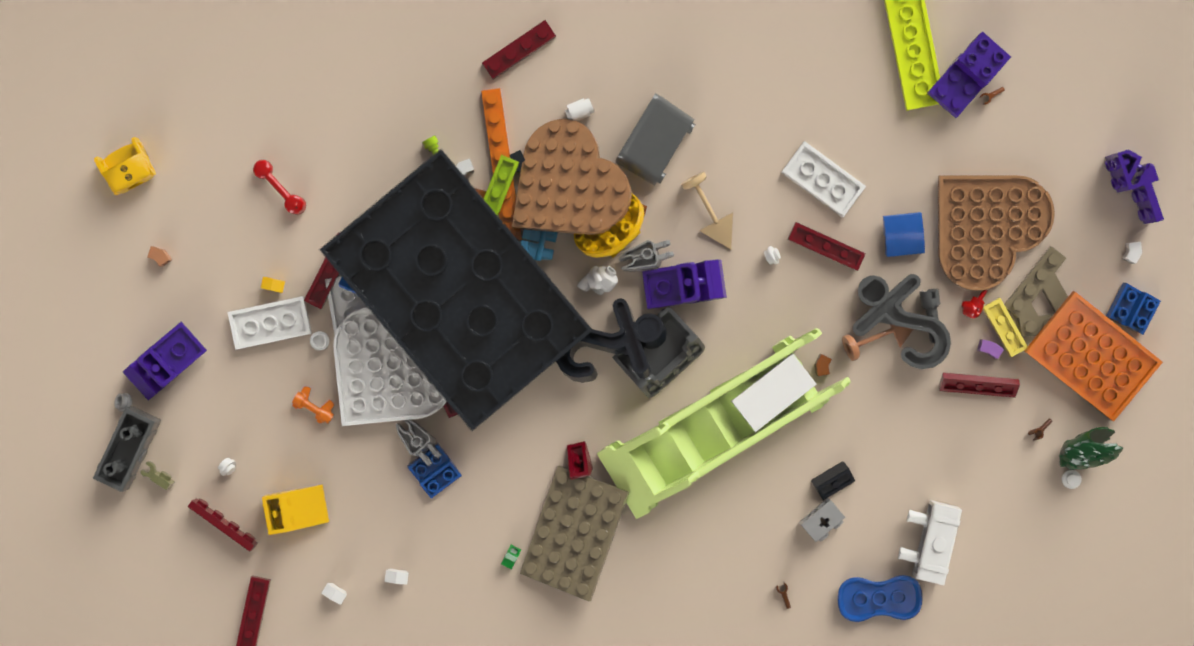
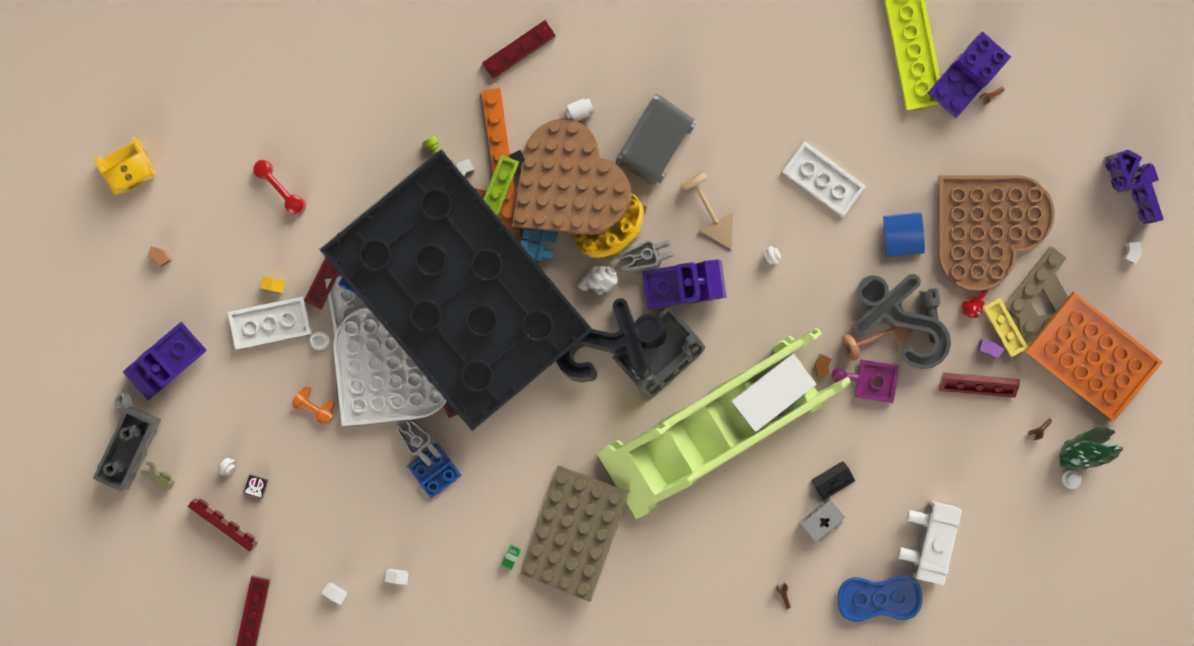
yellow slope [262,484,329,535] -> none
dark red slope [567,441,593,480] -> none
dark red plate [787,222,866,271] -> none
blue slope [1106,282,1161,335] -> none
none -> tile [244,474,269,499]
none -> magenta plate [831,359,899,403]

